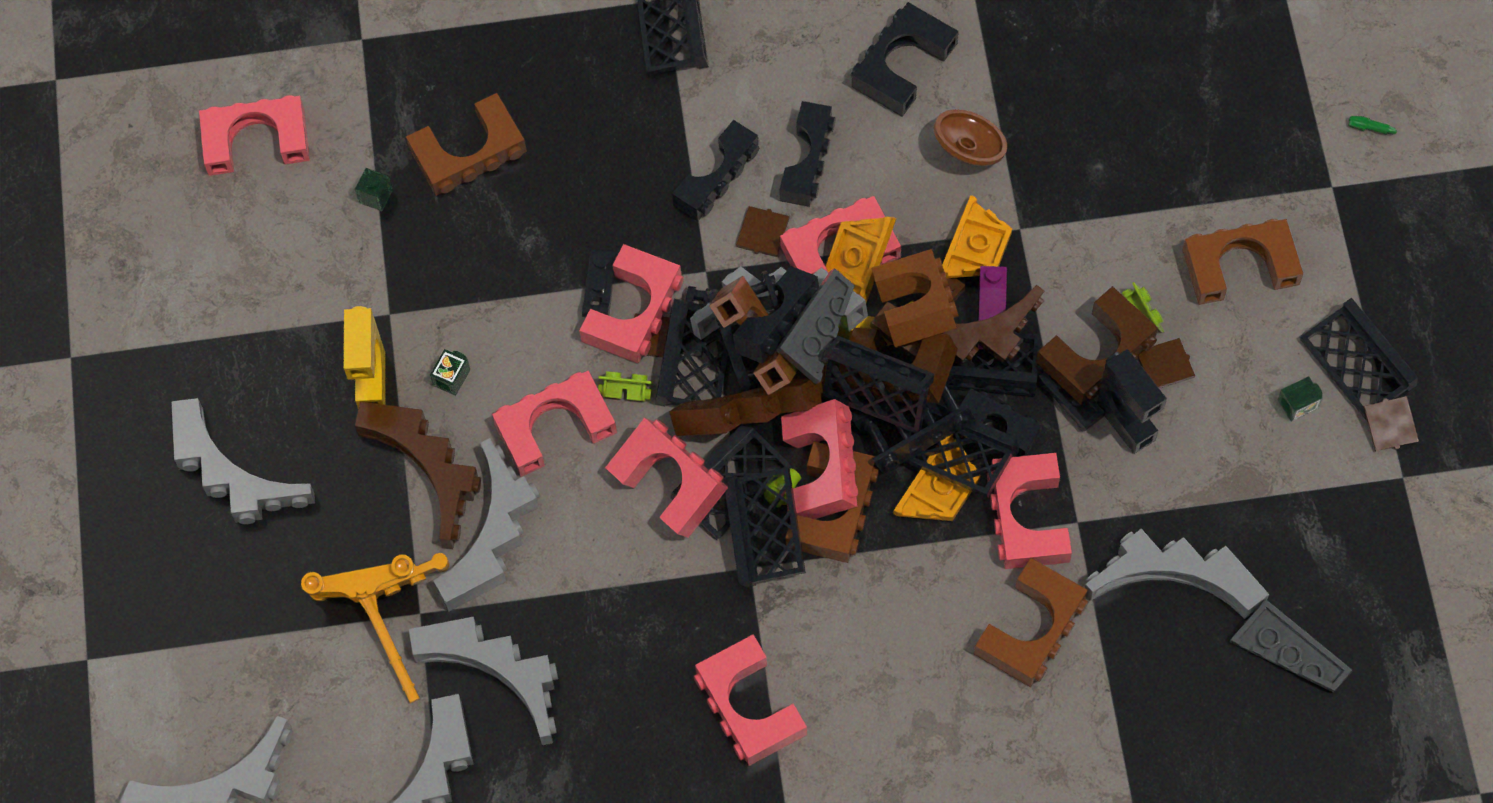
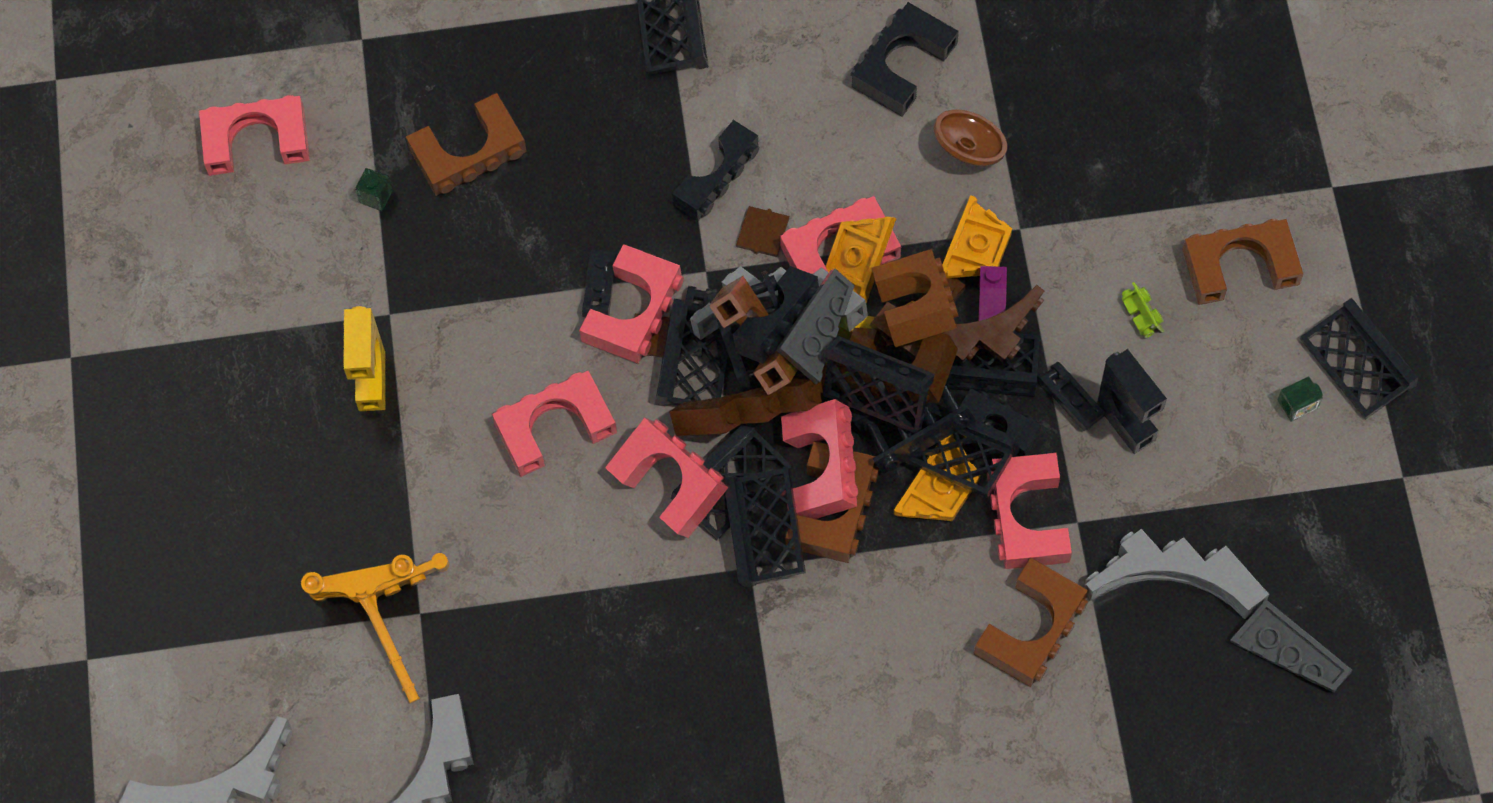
light grey arch [172,398,315,524] -> none
reddish brown arch [355,402,481,550] -> none
light grey arch [409,617,558,745] -> none
clear green brick [430,349,471,396] -> none
light grey arch [433,438,540,612] -> none
lime hinge [598,371,654,402] -> none
coral arch [693,635,807,766] -> none
lime cone [764,468,801,507] -> none
black arch [779,101,836,207] -> none
reddish brown arch [1036,286,1158,405] -> none
reddish brown piece [1138,338,1195,389] -> none
green piece [1348,116,1397,135] -> none
reddish brown piece [1363,396,1419,452] -> none

